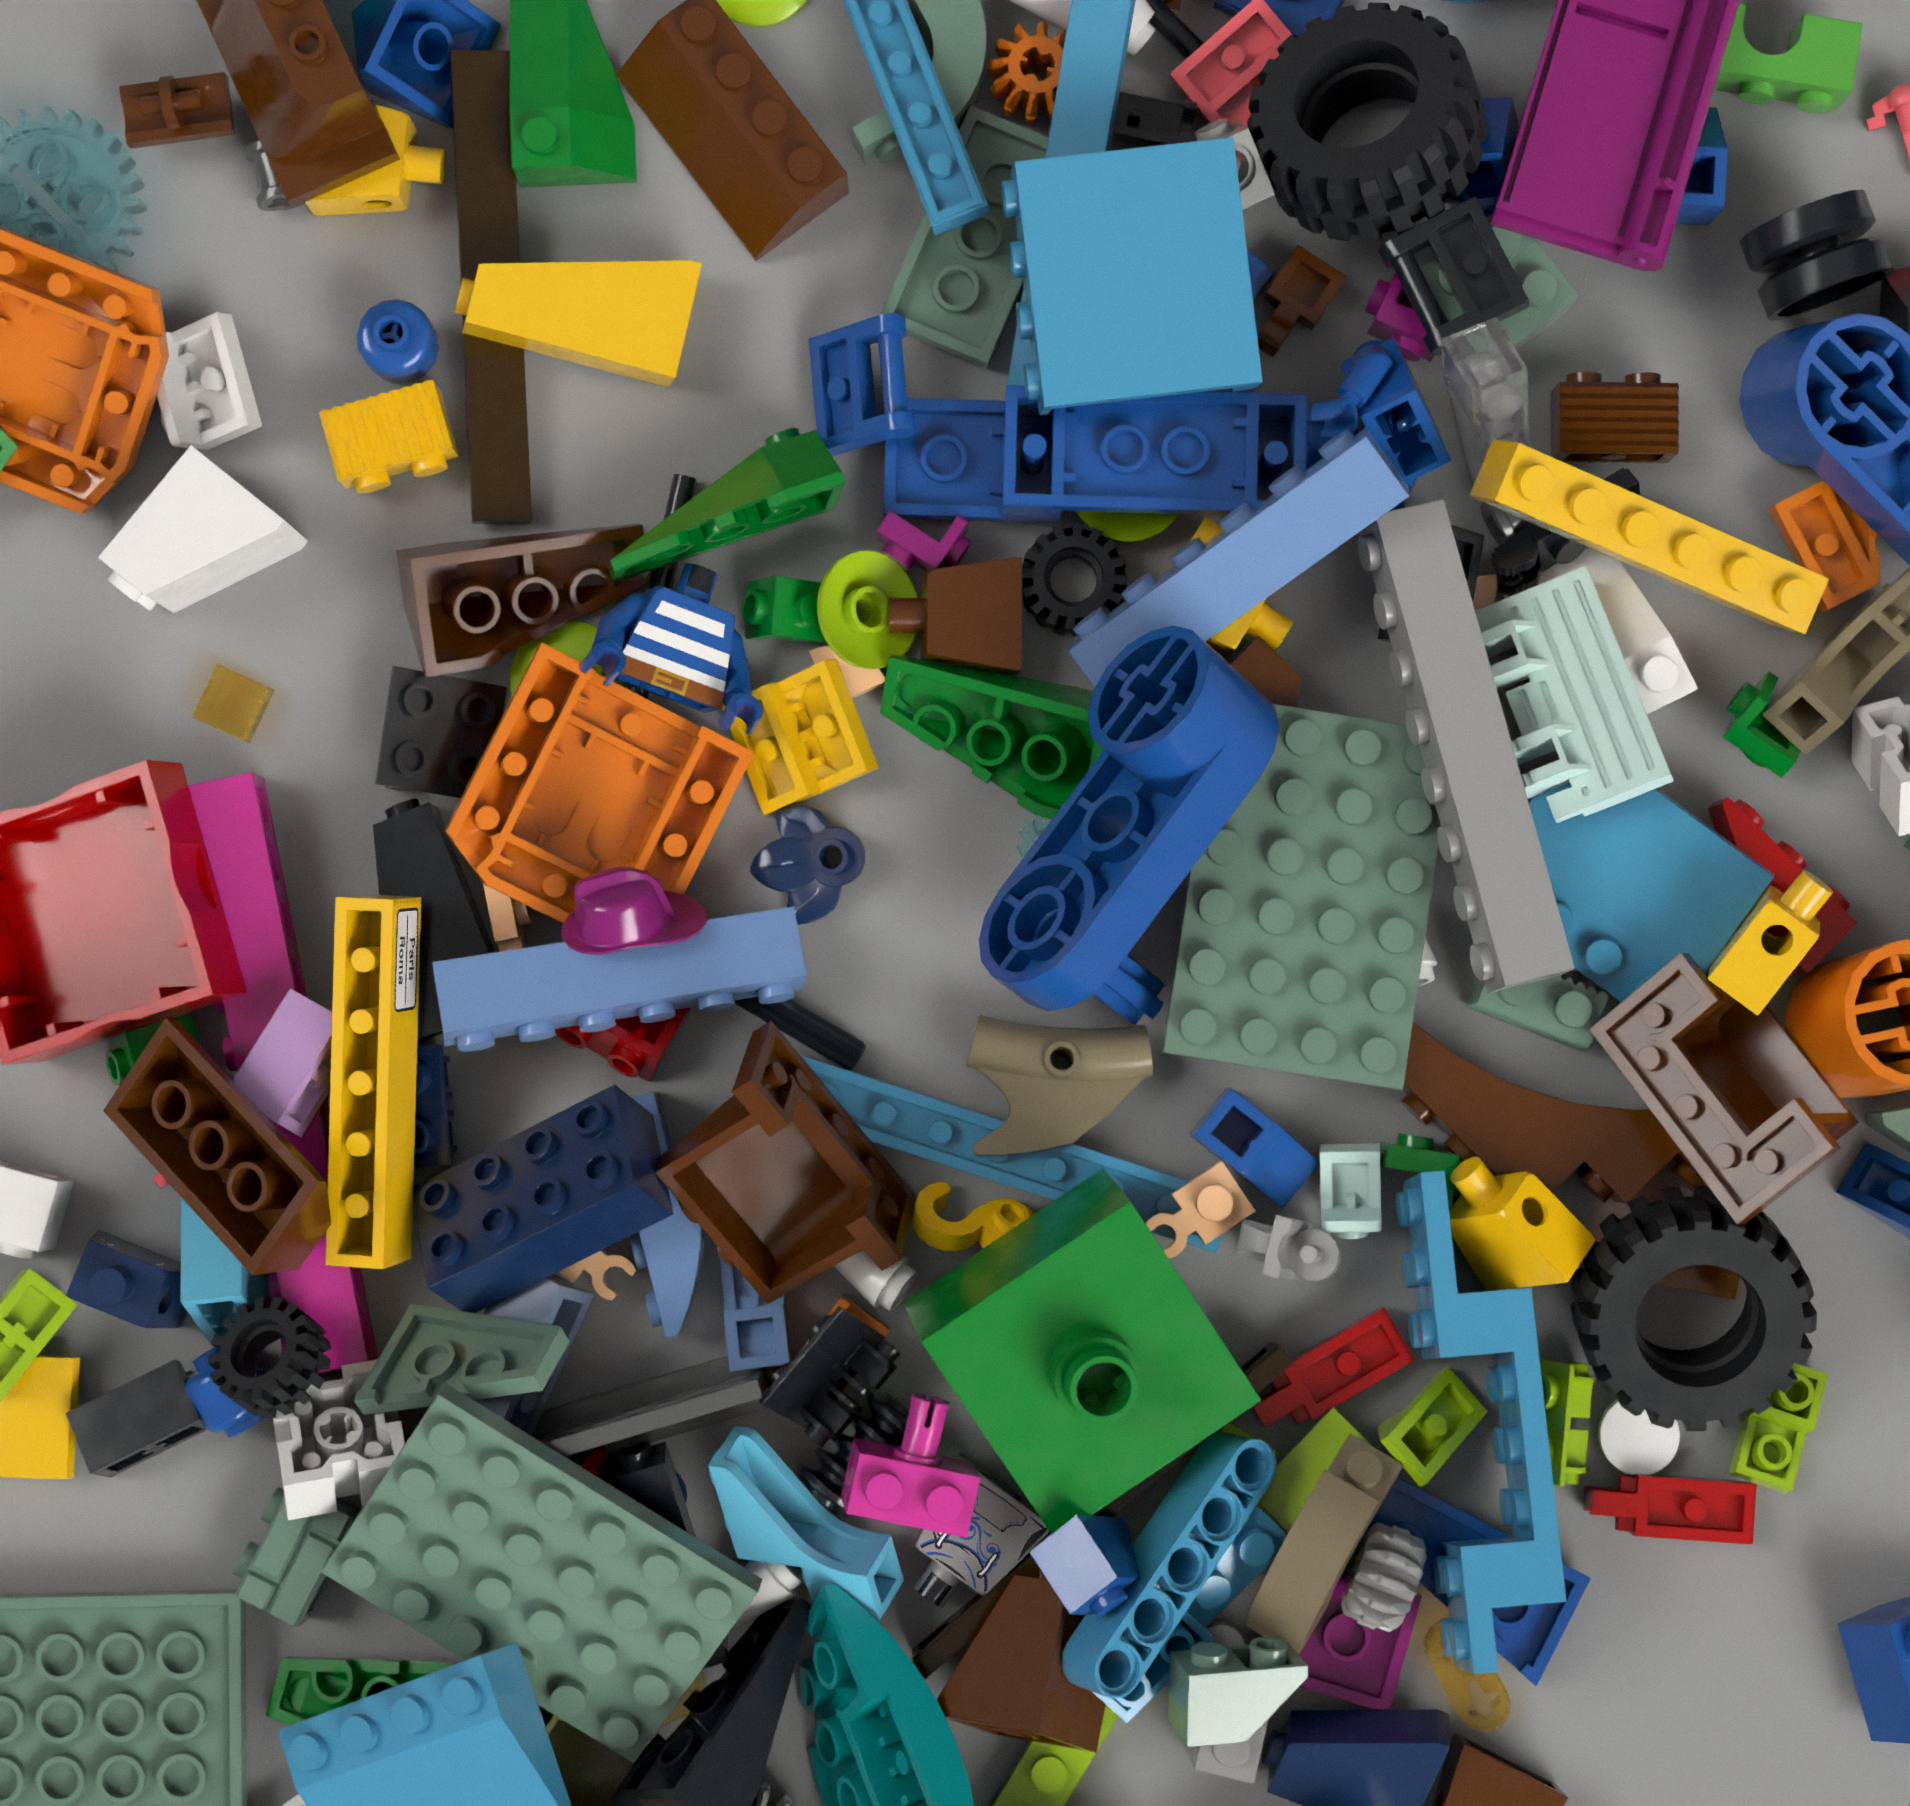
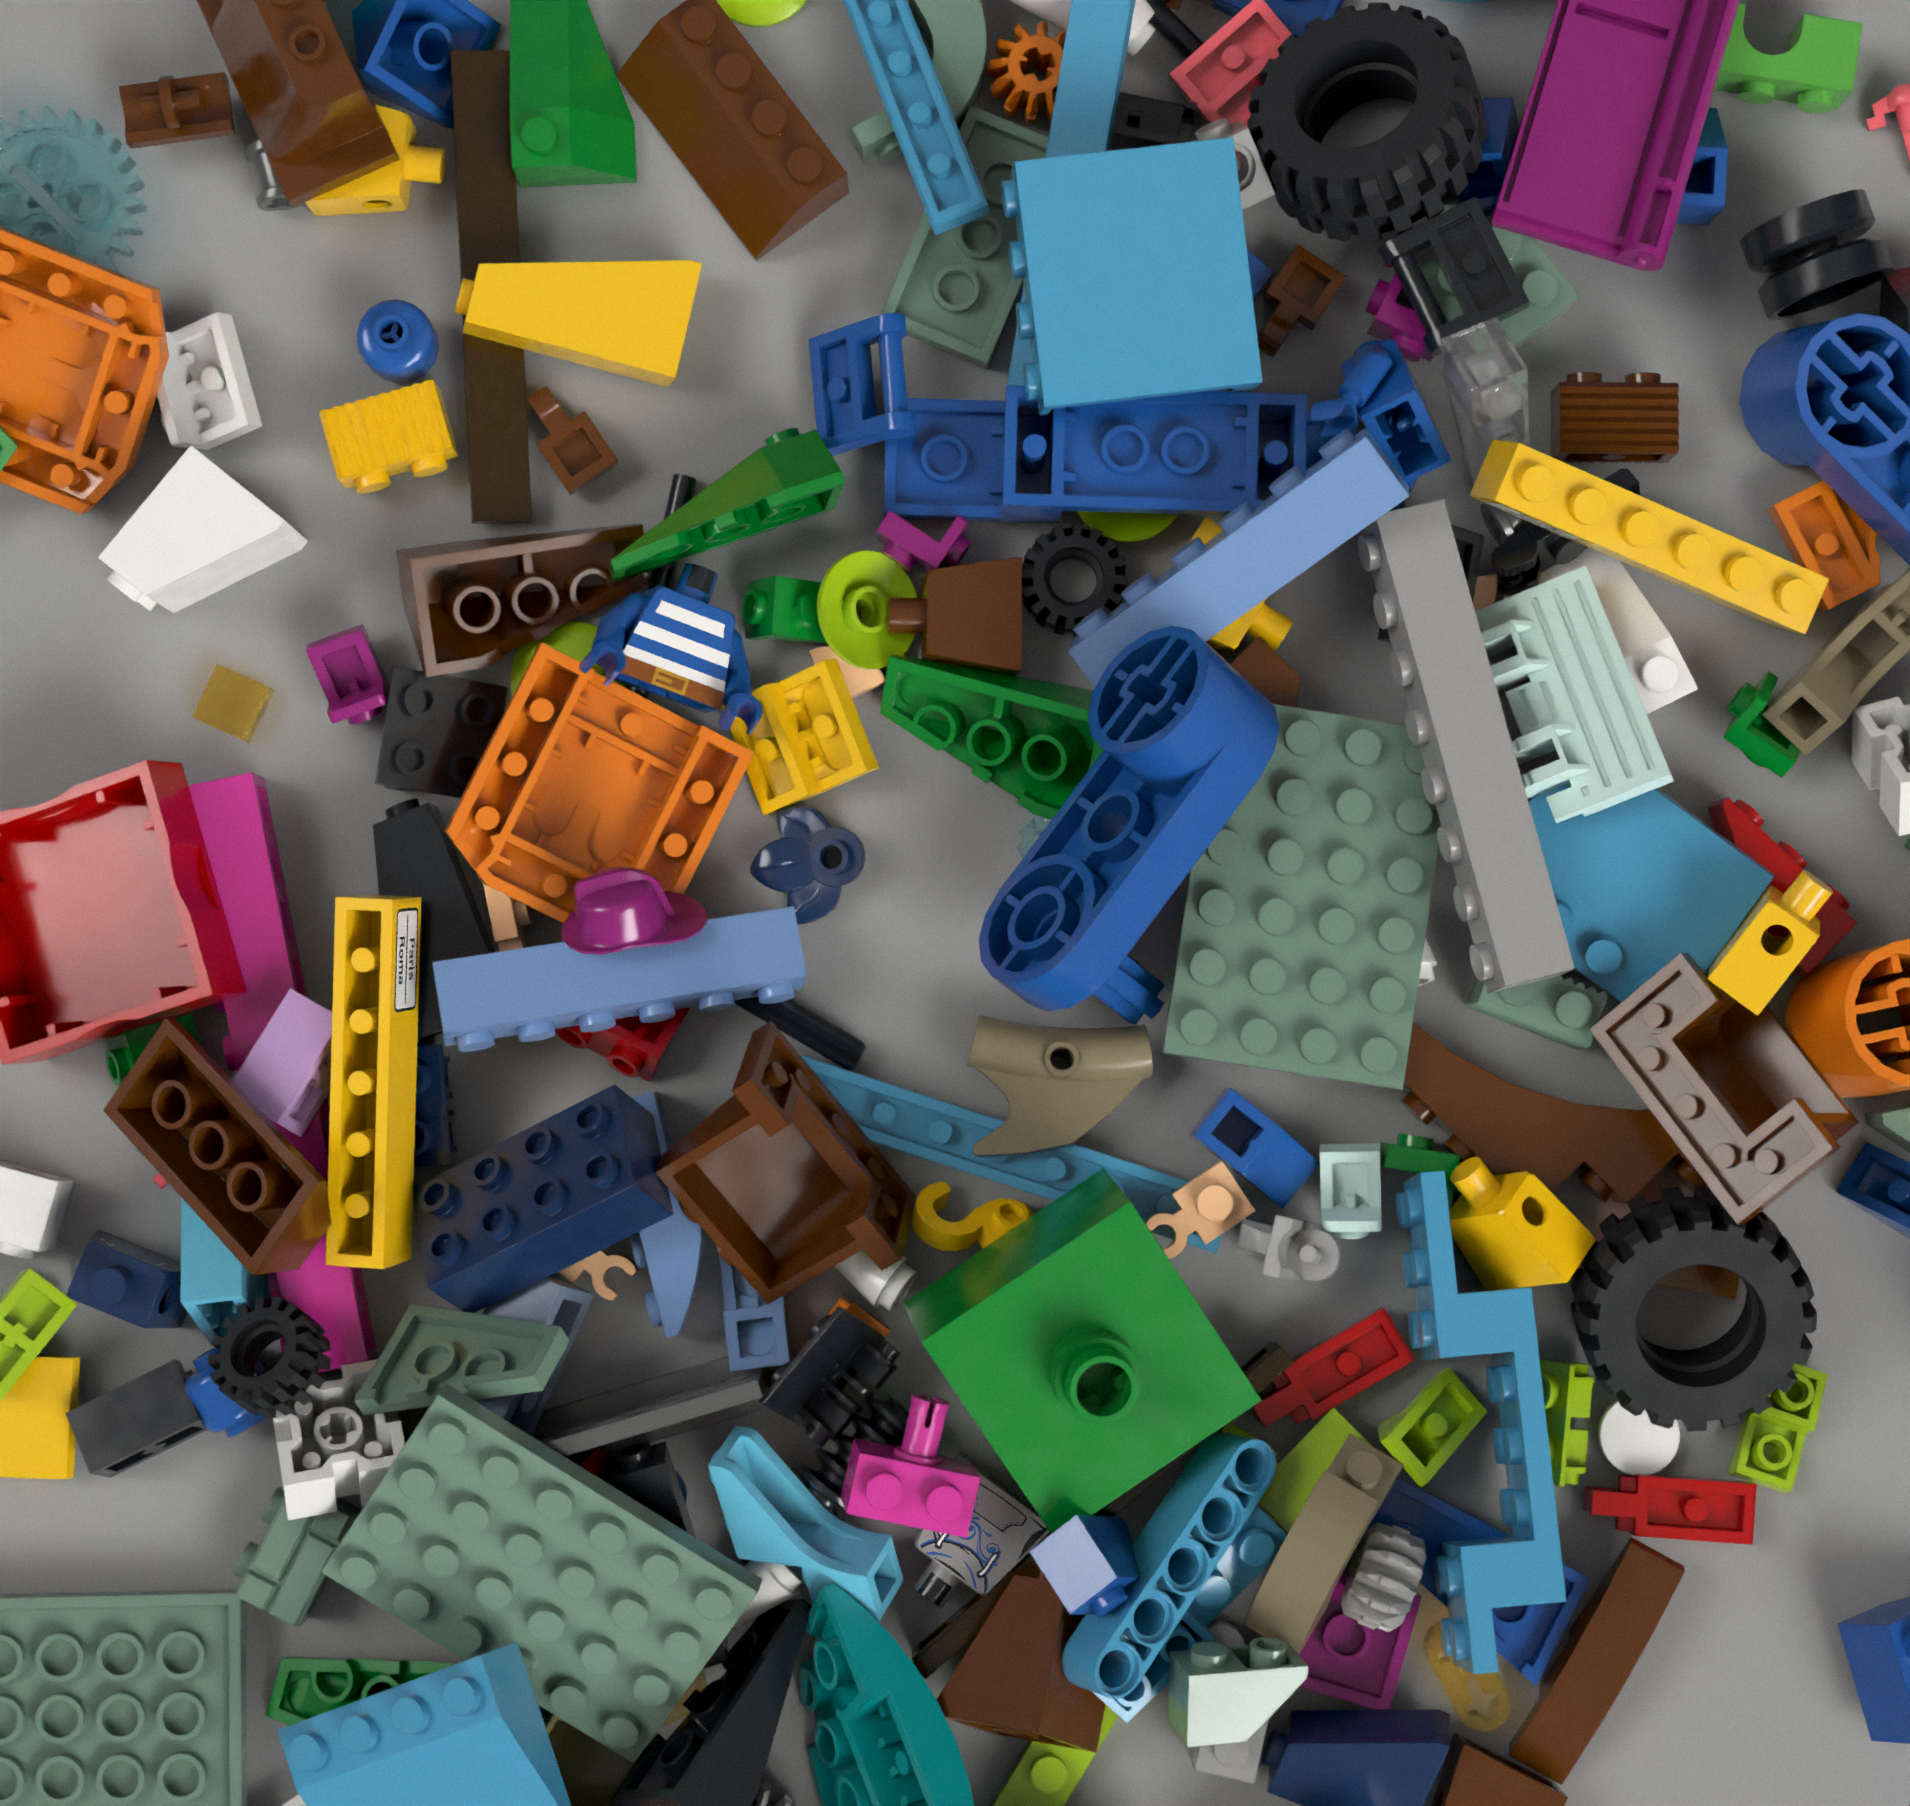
none -> magenta bracket [306,624,389,725]
none -> reddish brown plate [527,386,619,496]
none -> reddish brown slope [1509,1537,1685,1785]

